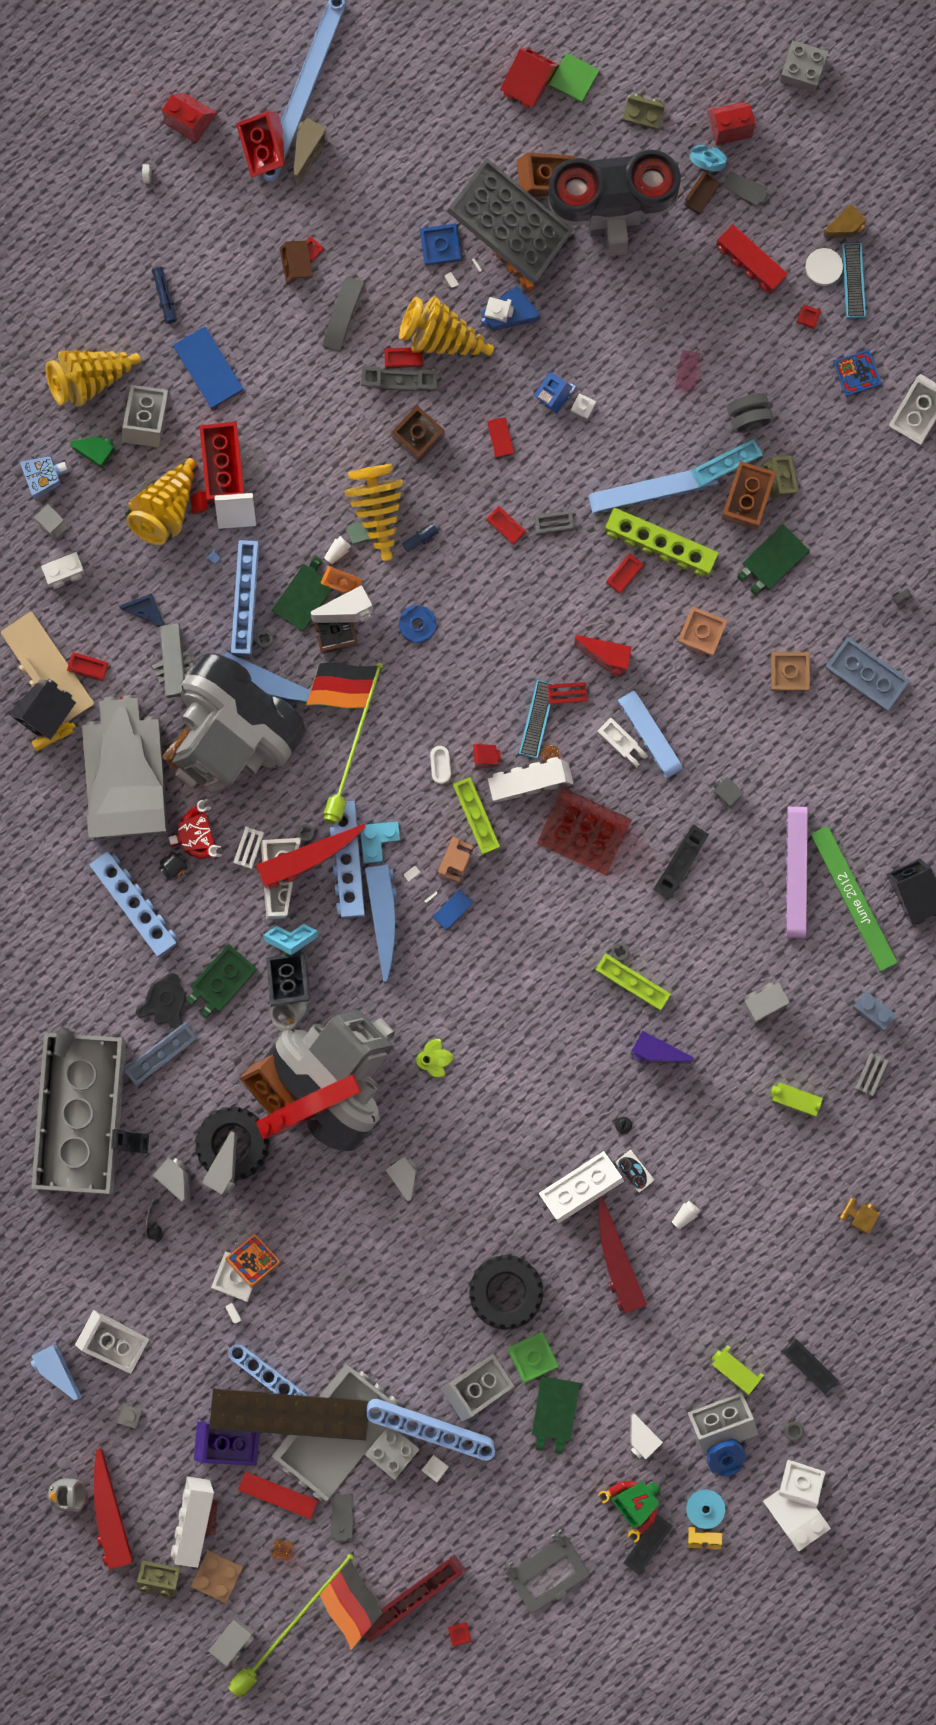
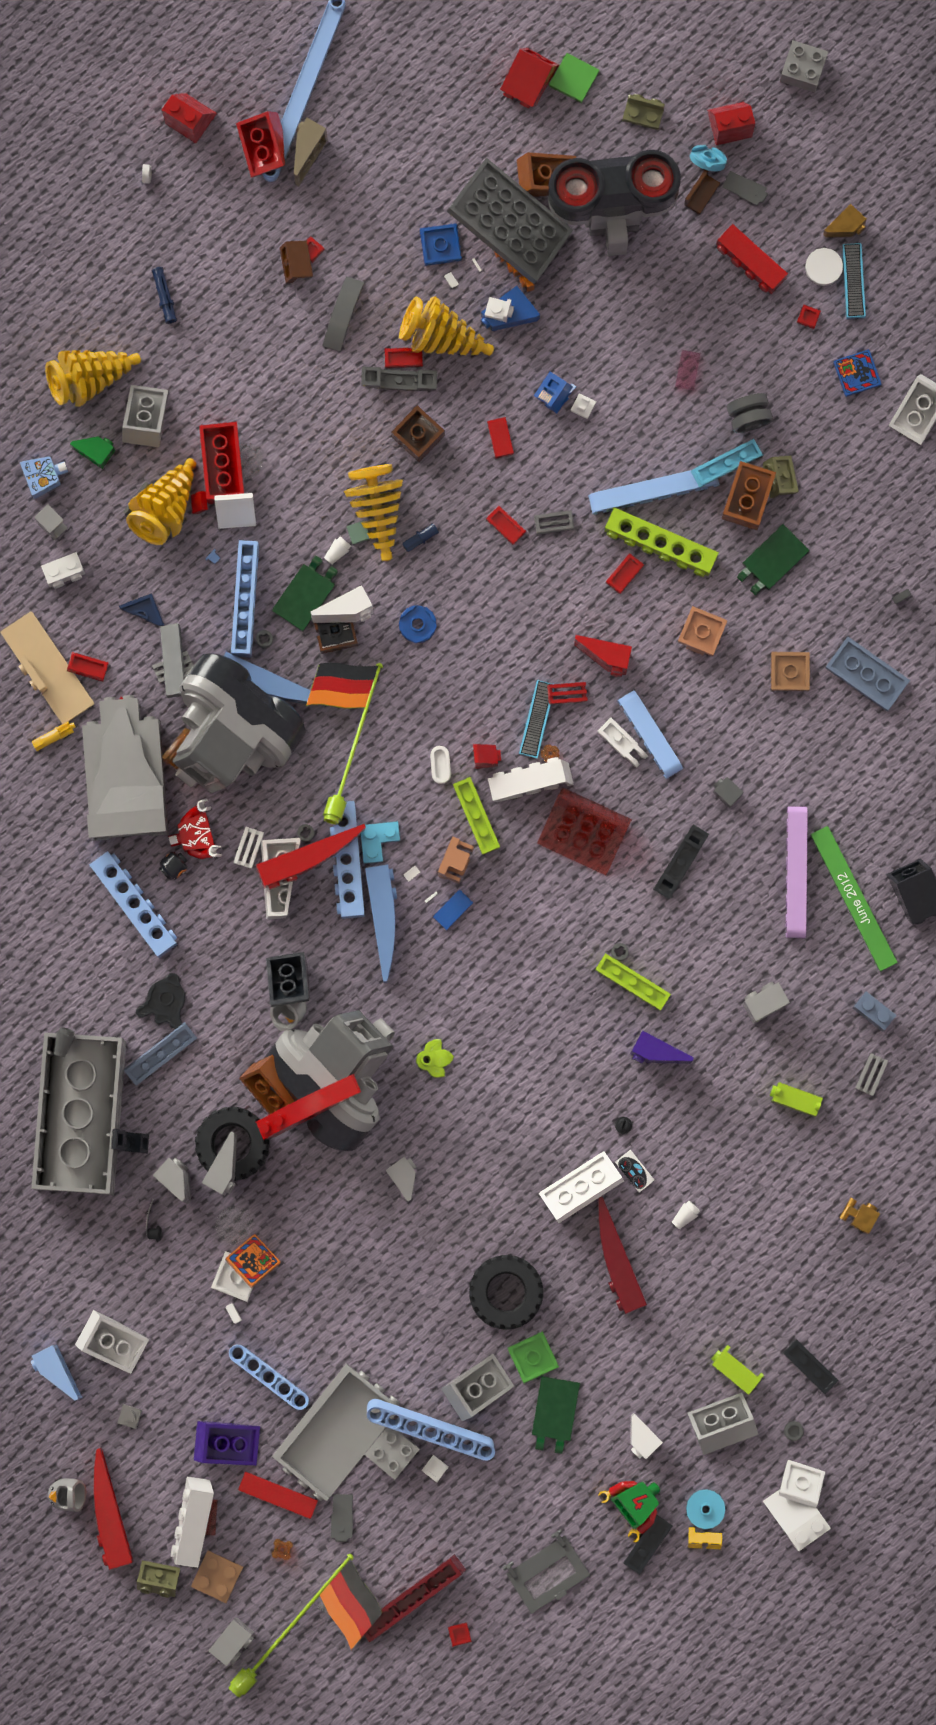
black slope [8,679,76,740] -> none
blue tile [173,326,244,409] -> none
dark green tile [185,944,257,1019] -> none
dark brown plate [209,1388,369,1441] -> none
medium azure plate [263,924,318,955] -> none
orange plate [321,566,363,593] -> none
blue plate [707,1439,747,1476] -> none

